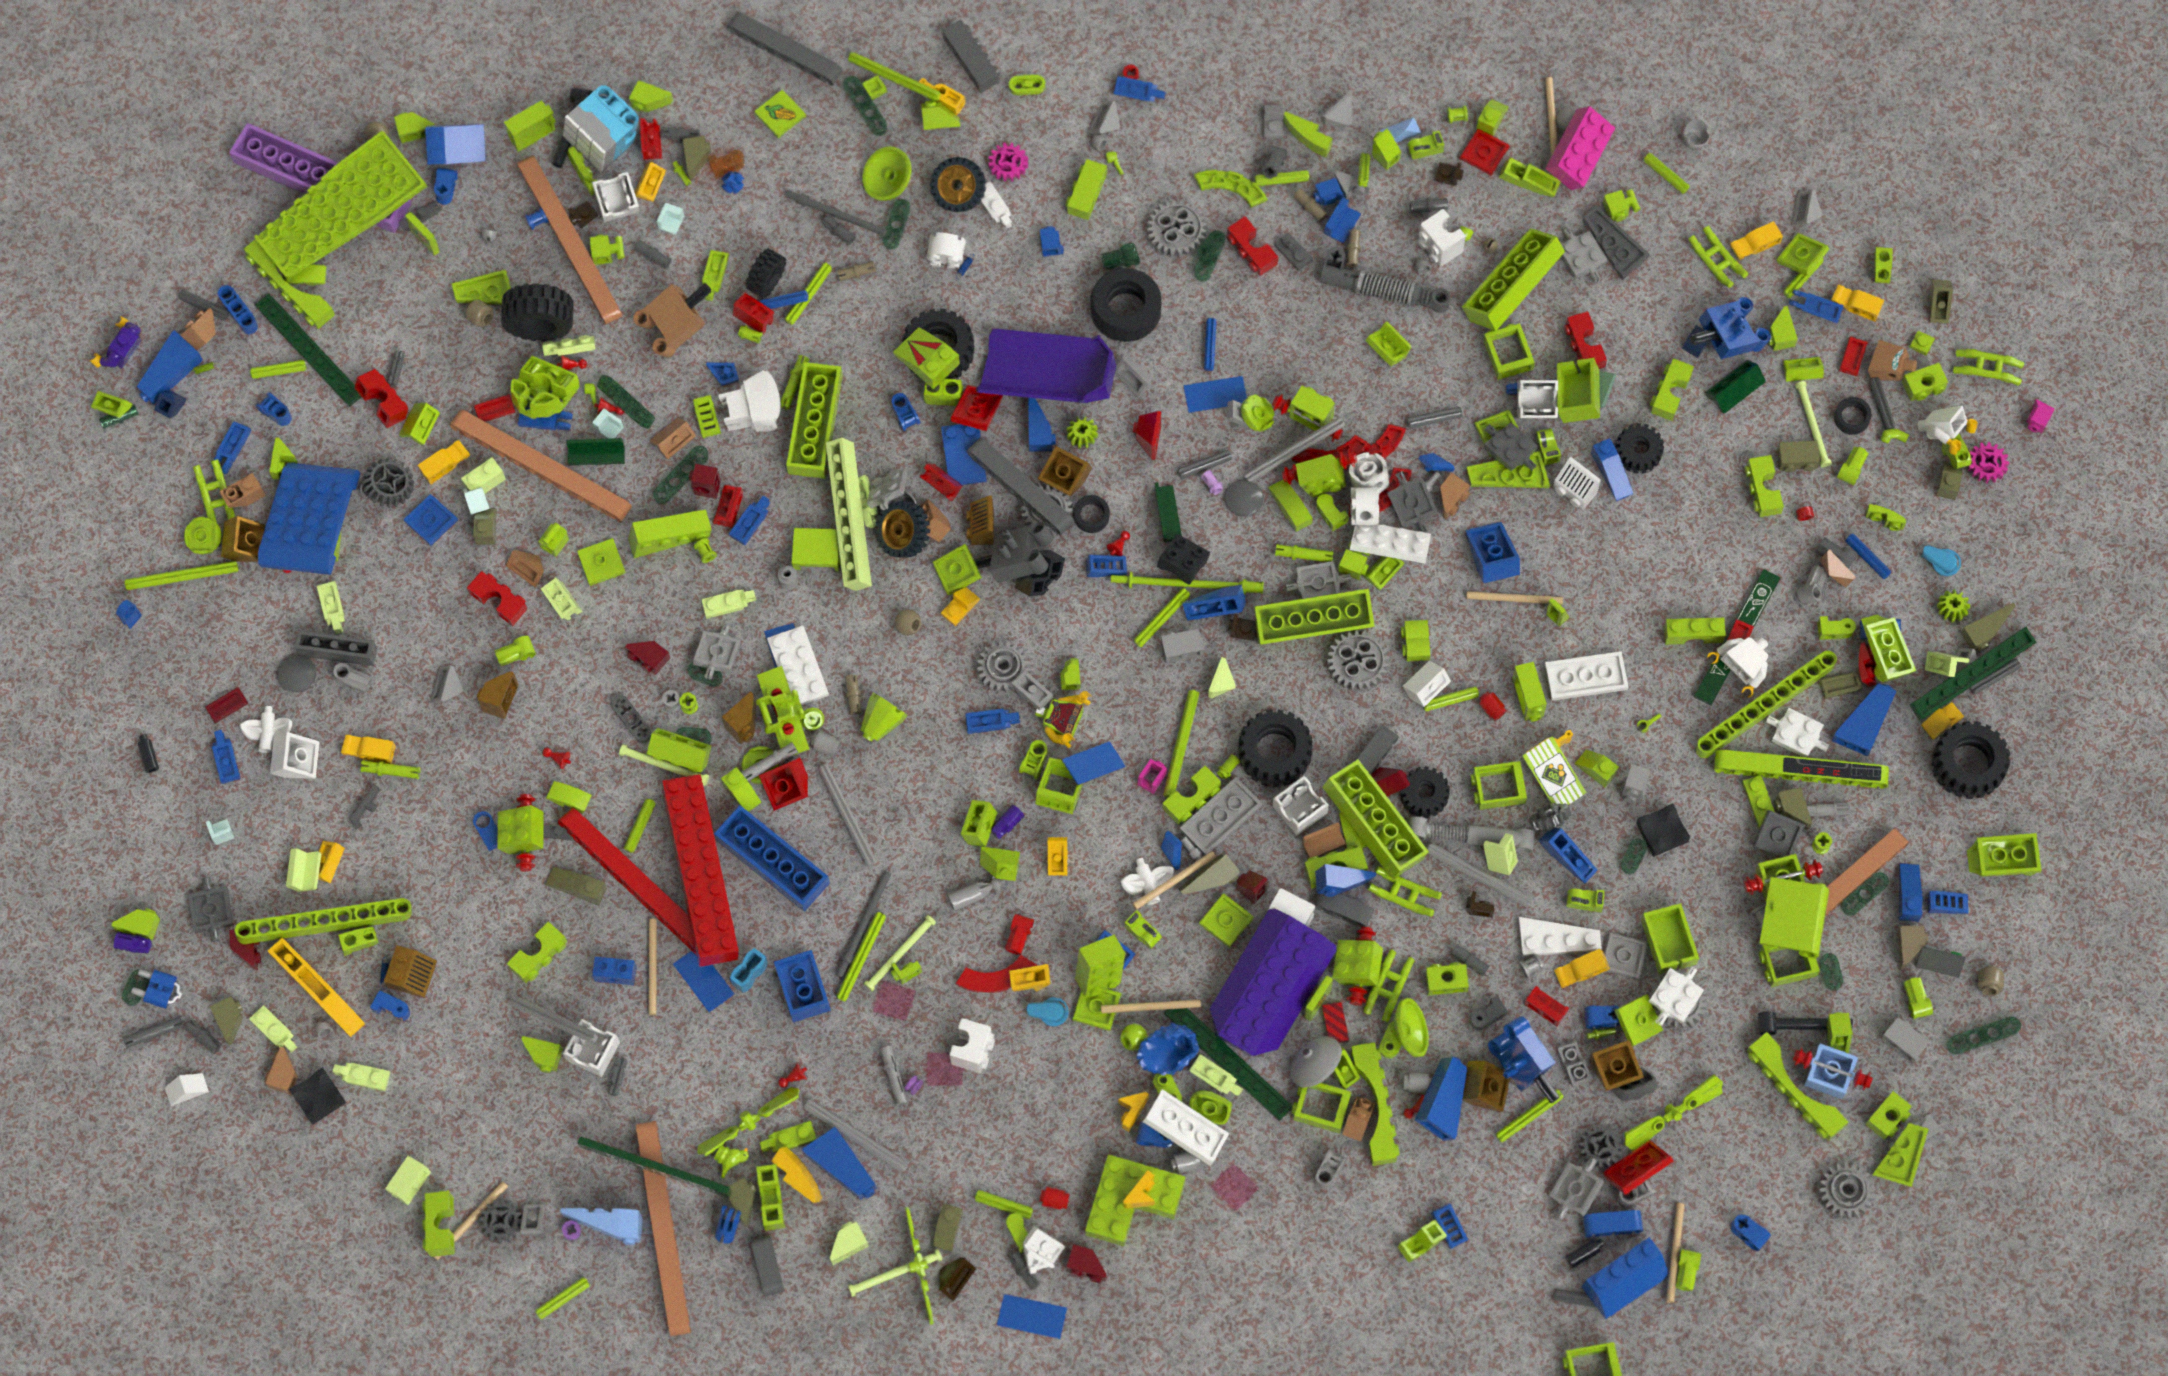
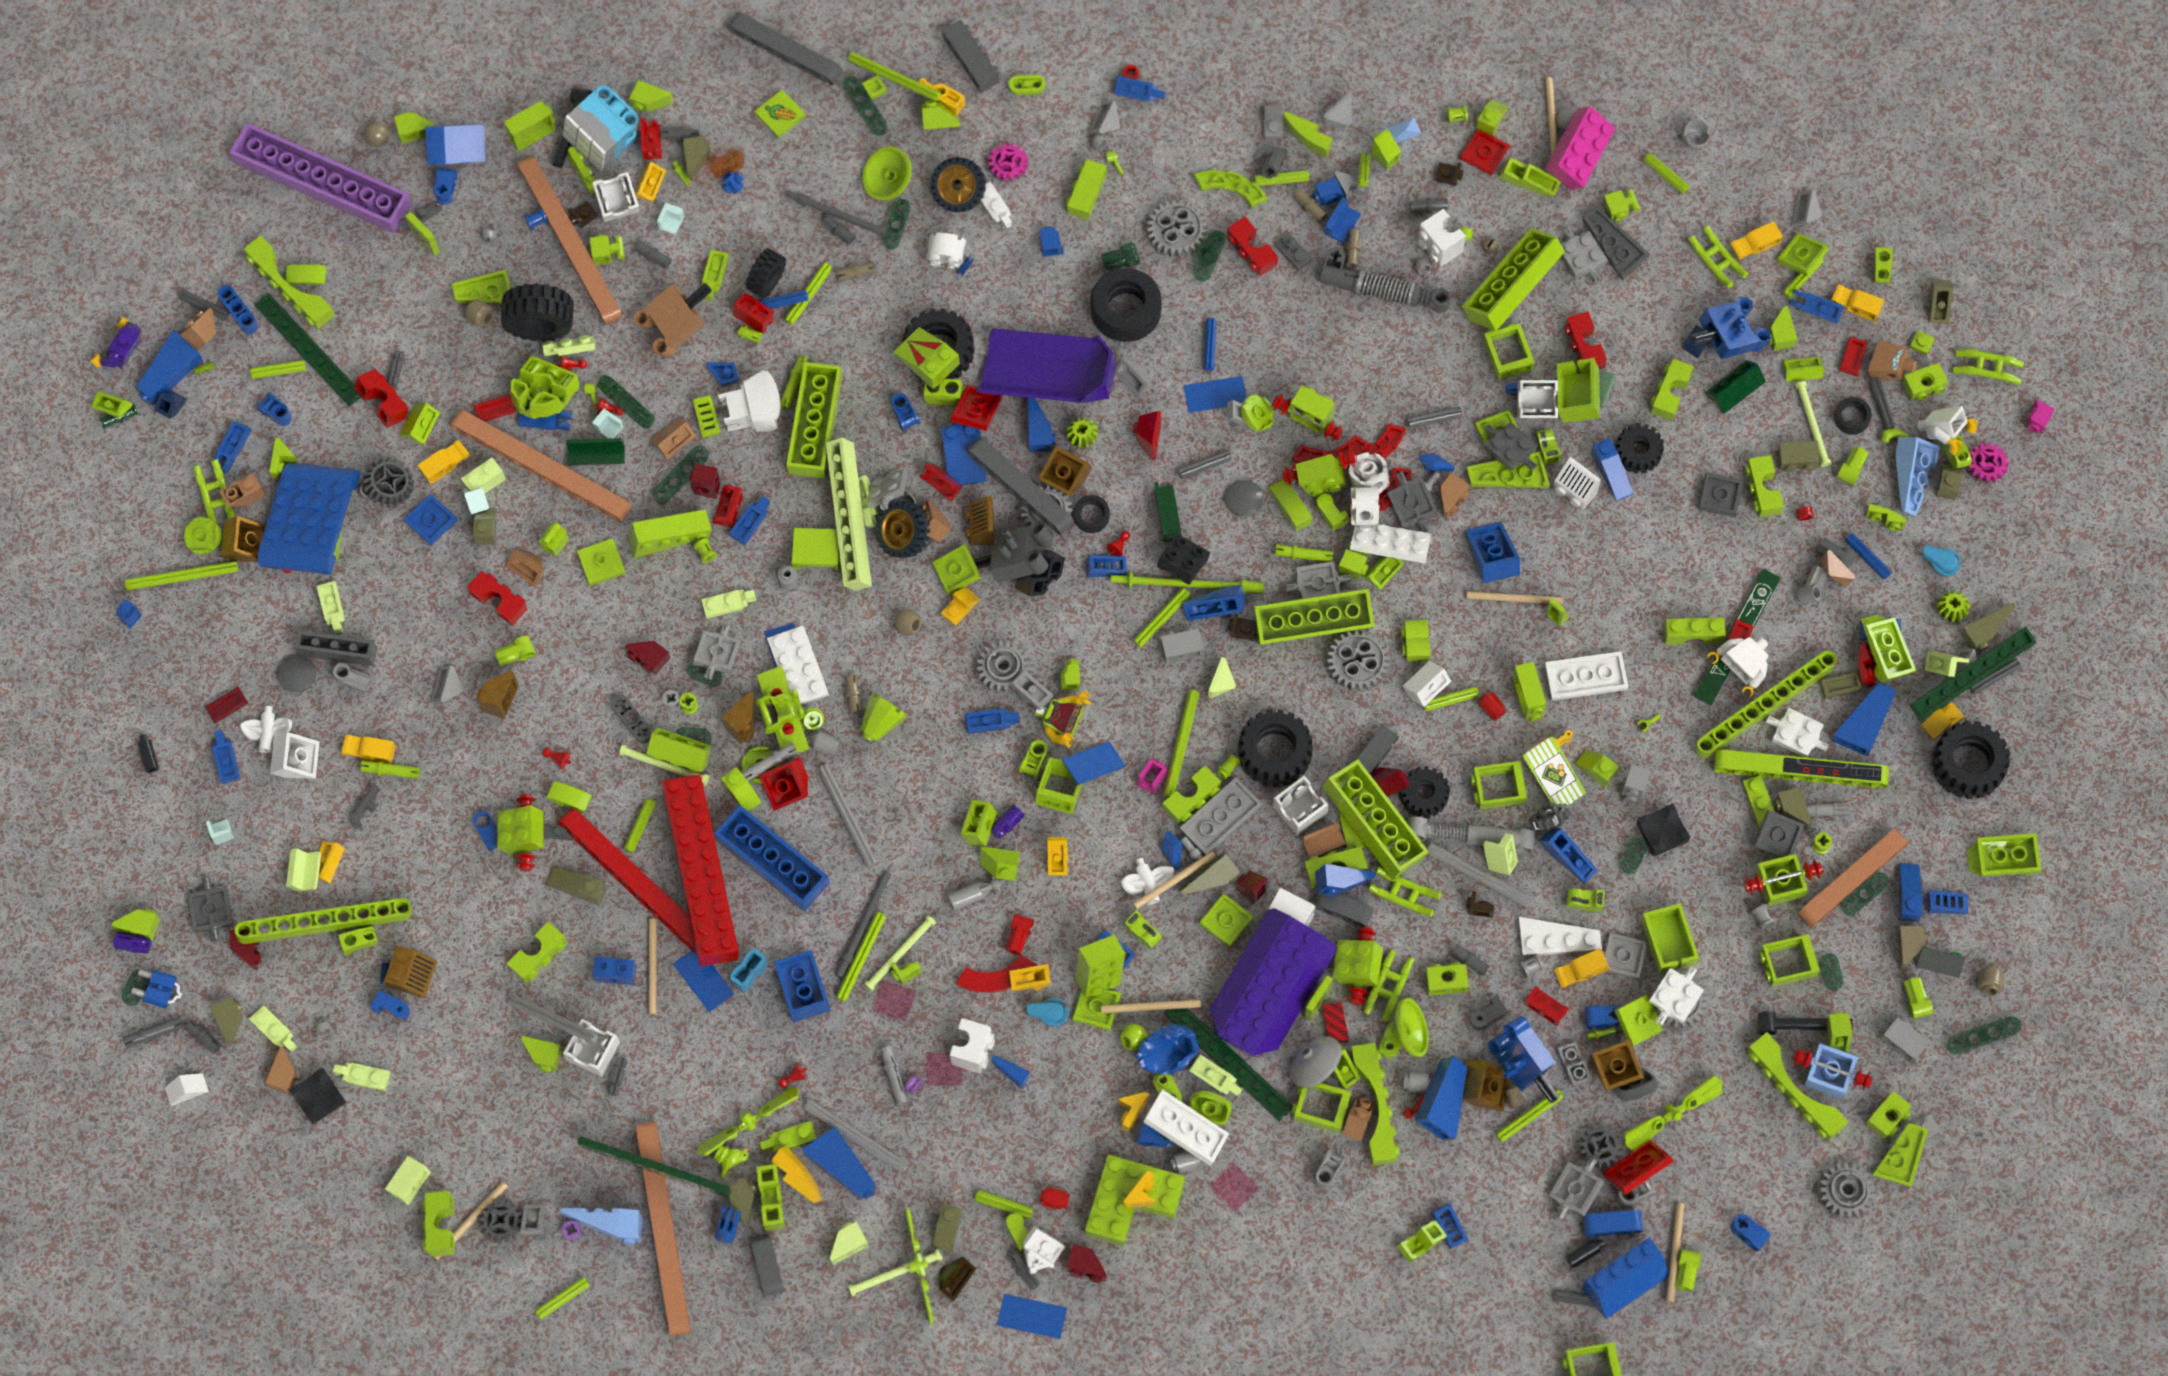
lime wing [254,130,427,279] -> none
yellow slope [268,938,365,1037] -> none
yellowish green hinge [541,578,583,620] -> none
lavender pin [1201,470,1223,495] -> none
light grey axle [1244,417,1345,482] -> none
lime bracket [1366,321,1412,366] -> none
lime leg [1407,130,1444,159] -> none
lime door [1759,877,1829,958] -> none
lime leg [1817,616,1856,640] -> none
none -> blue slope [991,1055,1030,1089]
none -> dark tan hinge [1505,1087,1524,1109]
none -> dark grey plate [1698,473,1743,518]
none -> light blue wedge [1896,437,1940,516]

